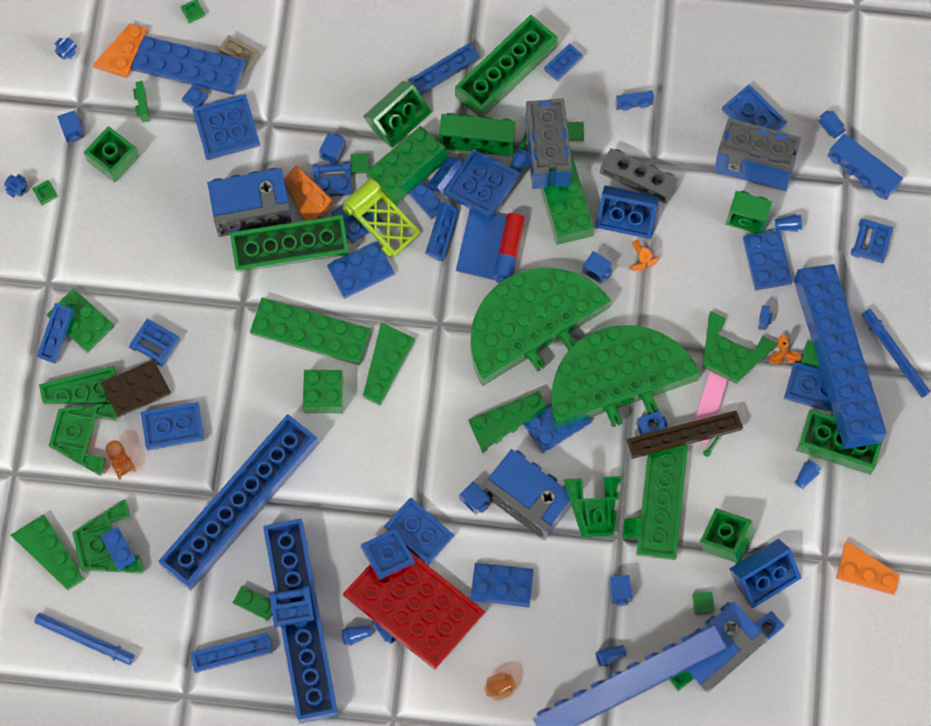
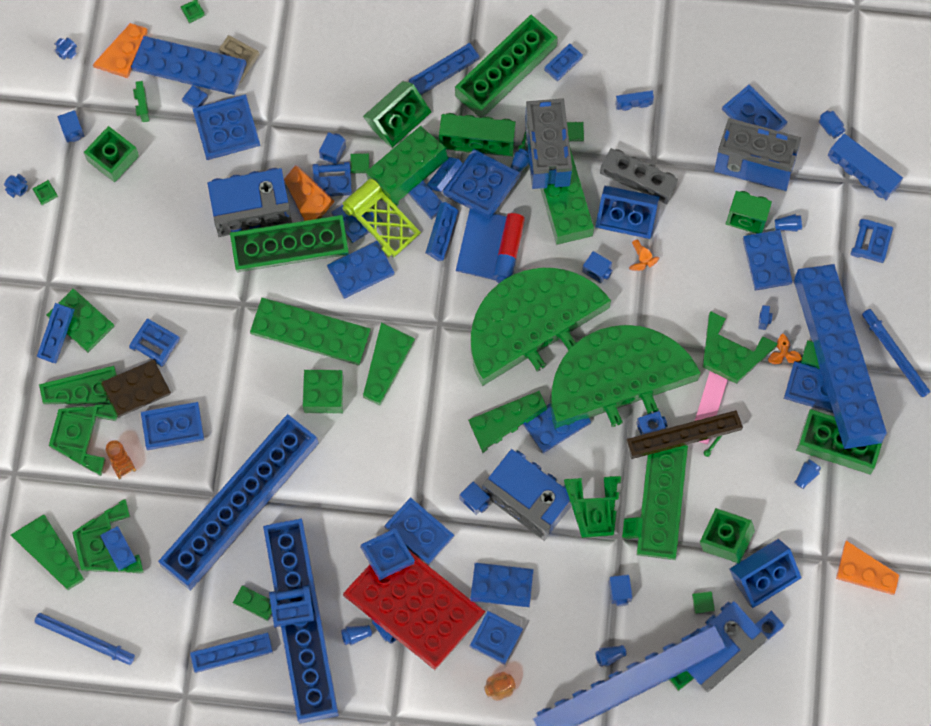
none -> blue plate [469,611,523,665]

